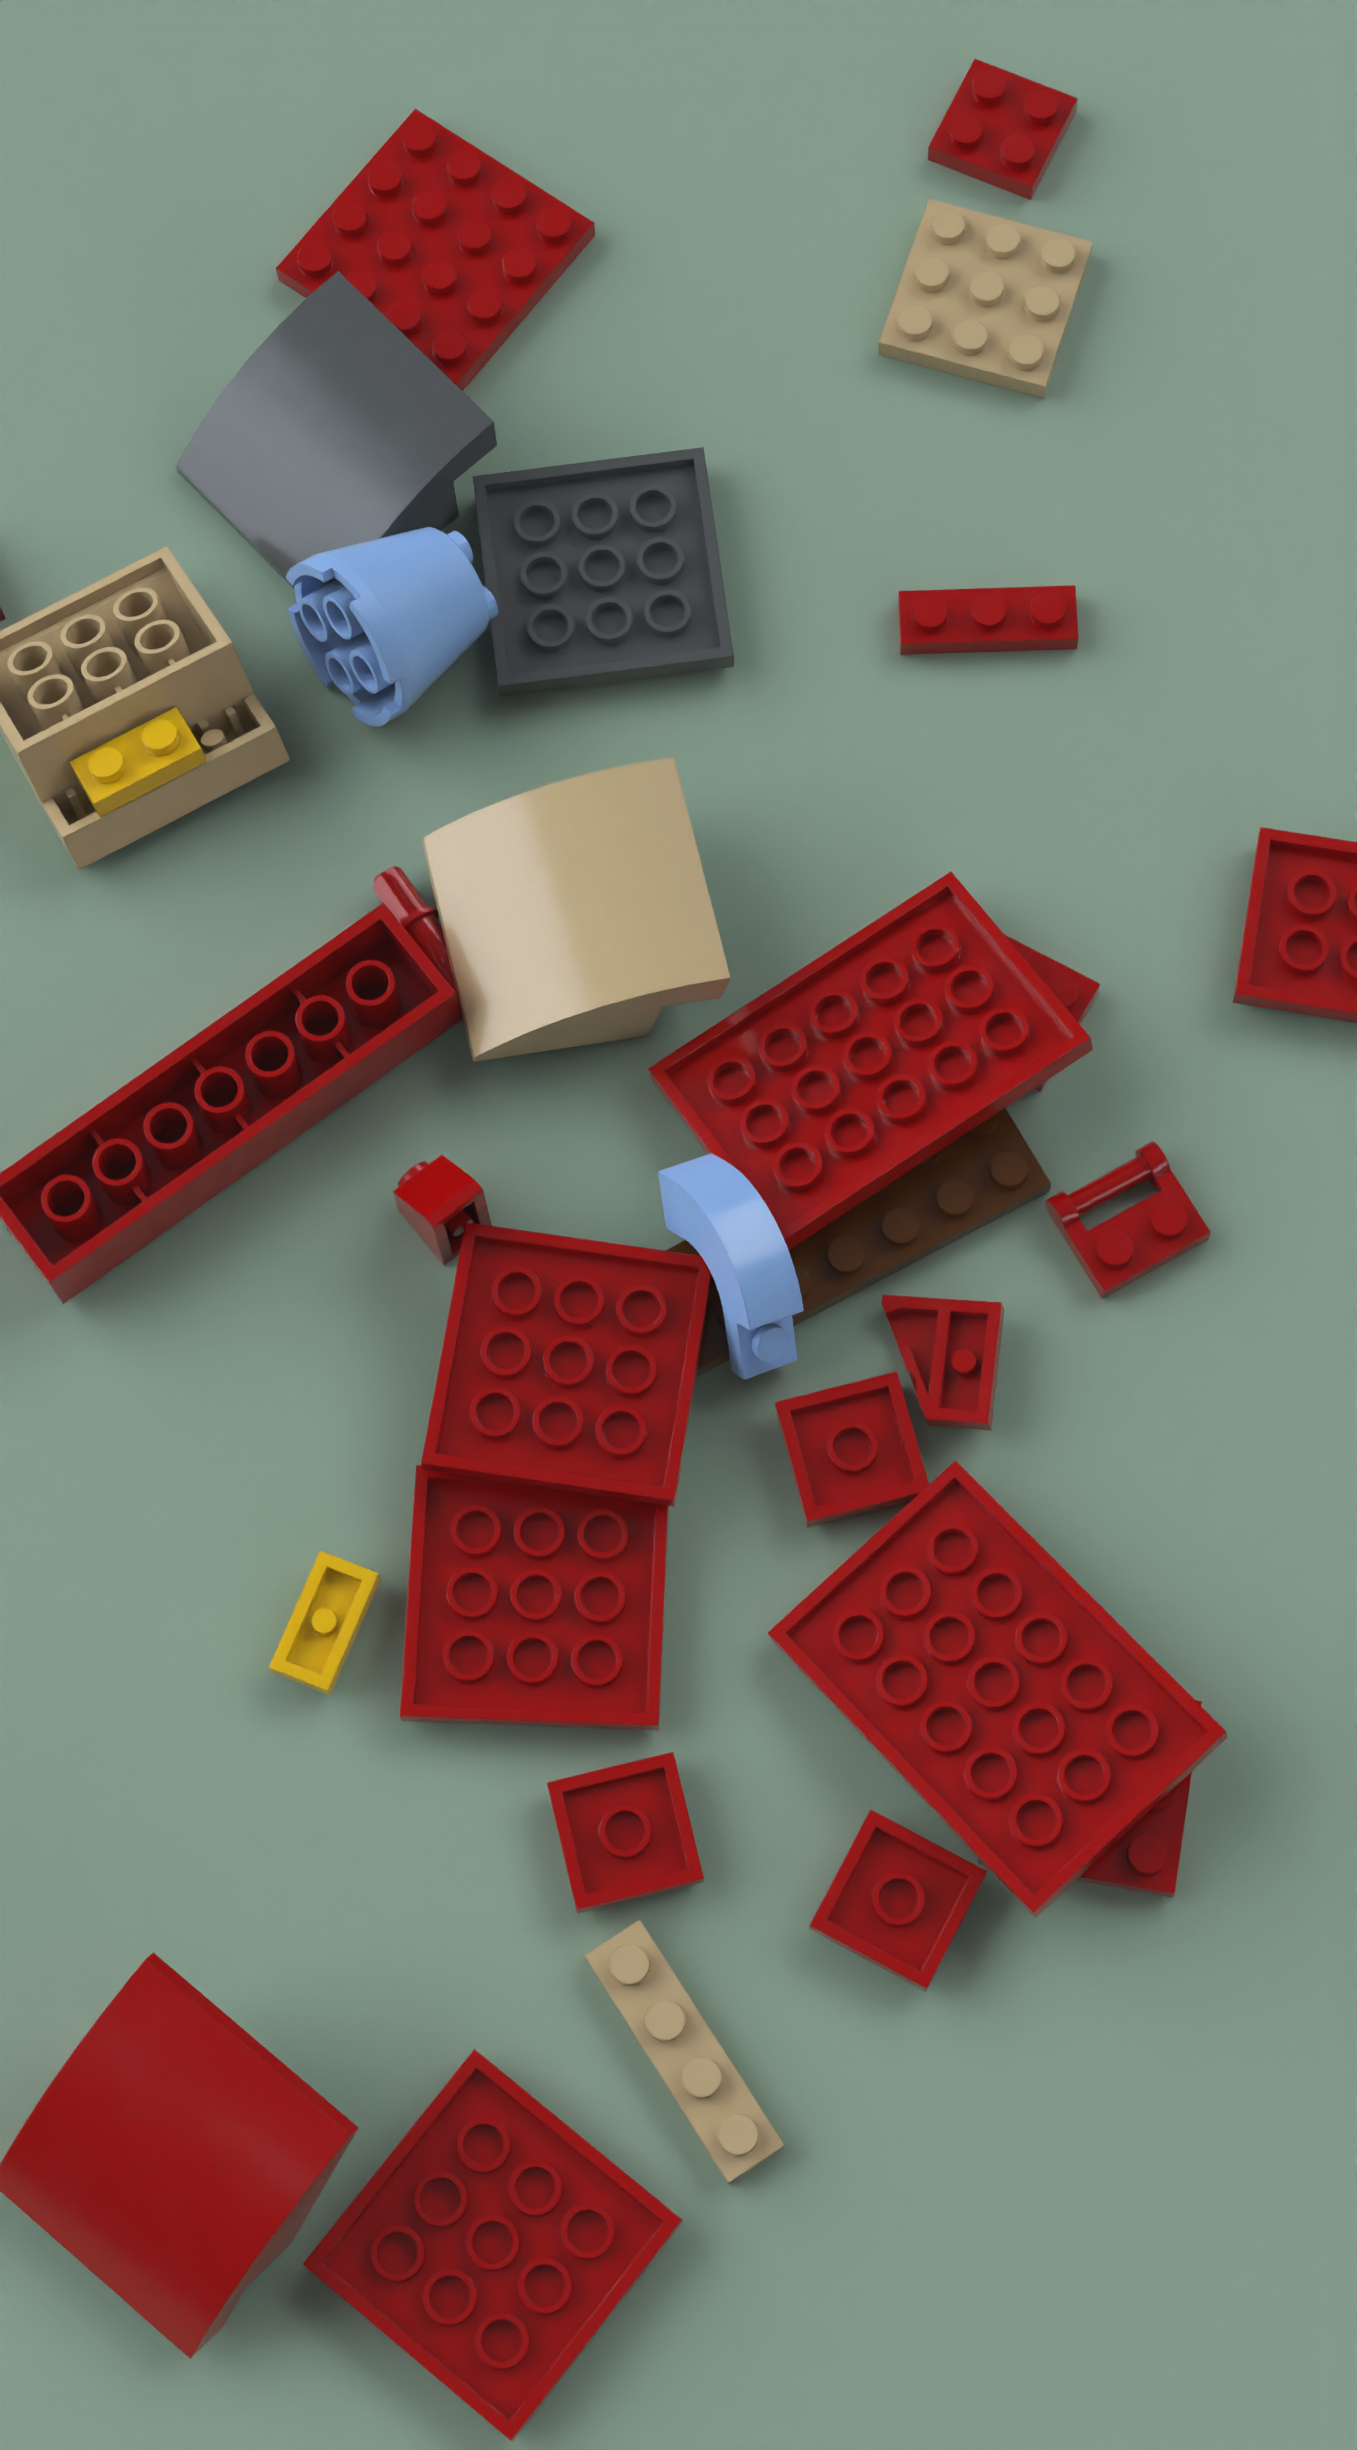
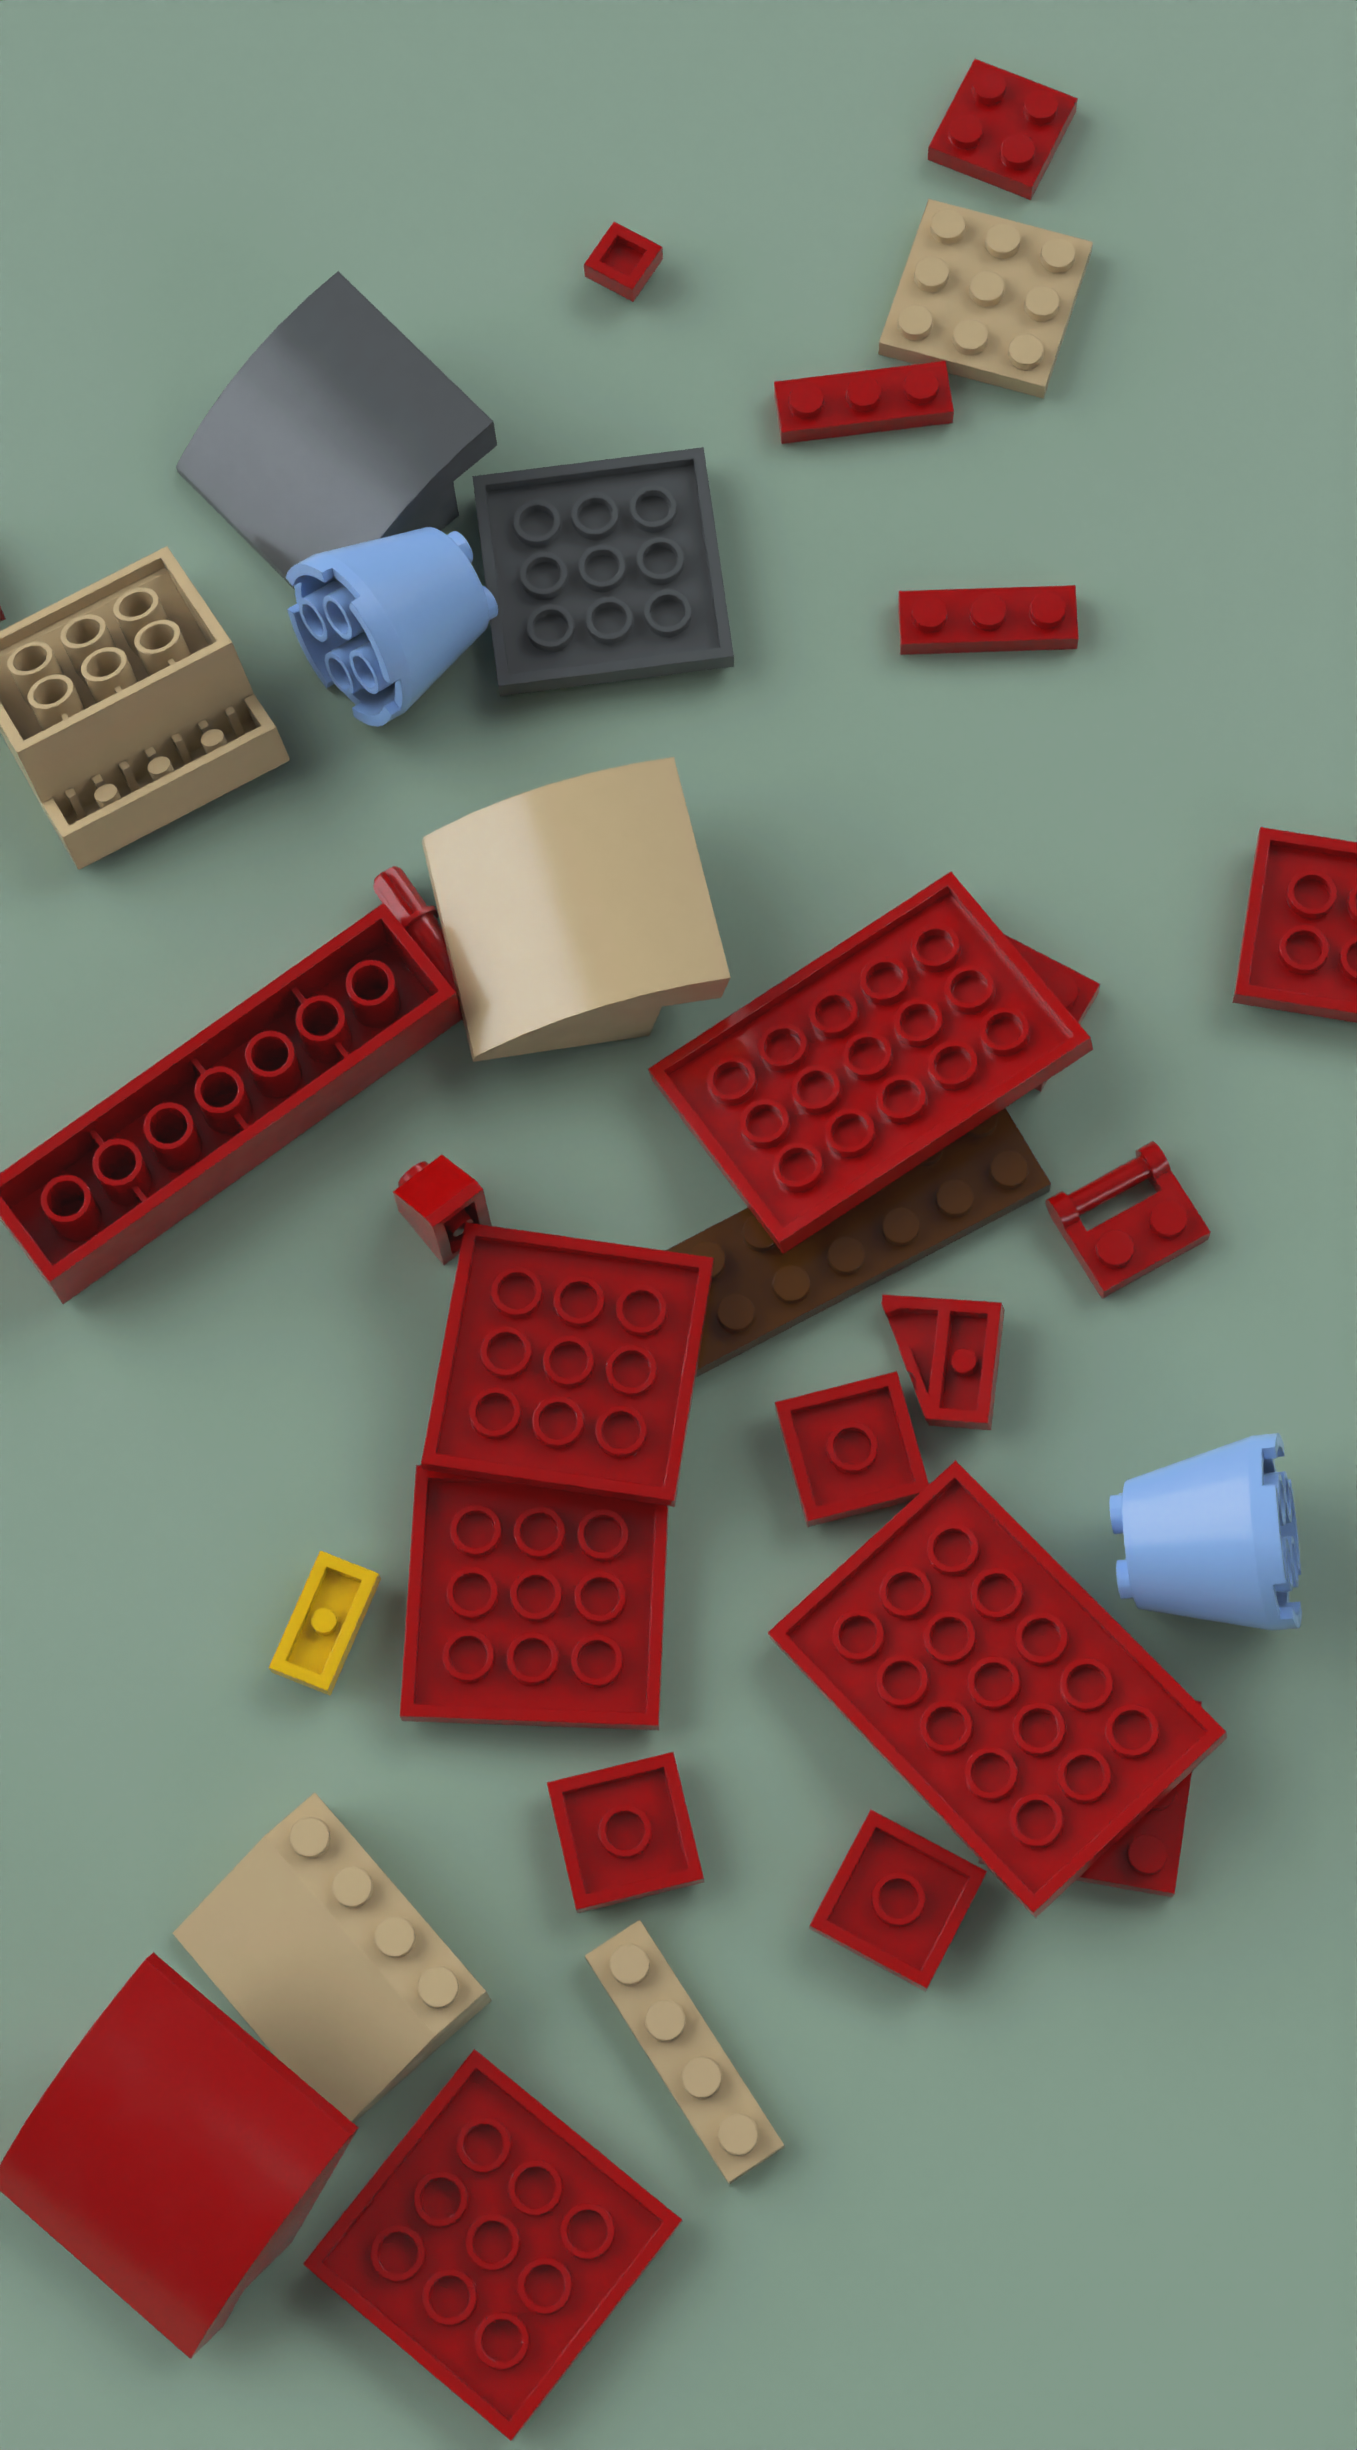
yellow plate [69,707,207,817] -> none
red plate [276,109,595,391] -> none
light blue arch [658,1153,804,1380] -> none
none -> tan slope [172,1792,492,2123]
none -> red plate [584,222,663,302]
none -> red plate [774,361,954,444]
none -> light blue cone [1109,1433,1302,1631]

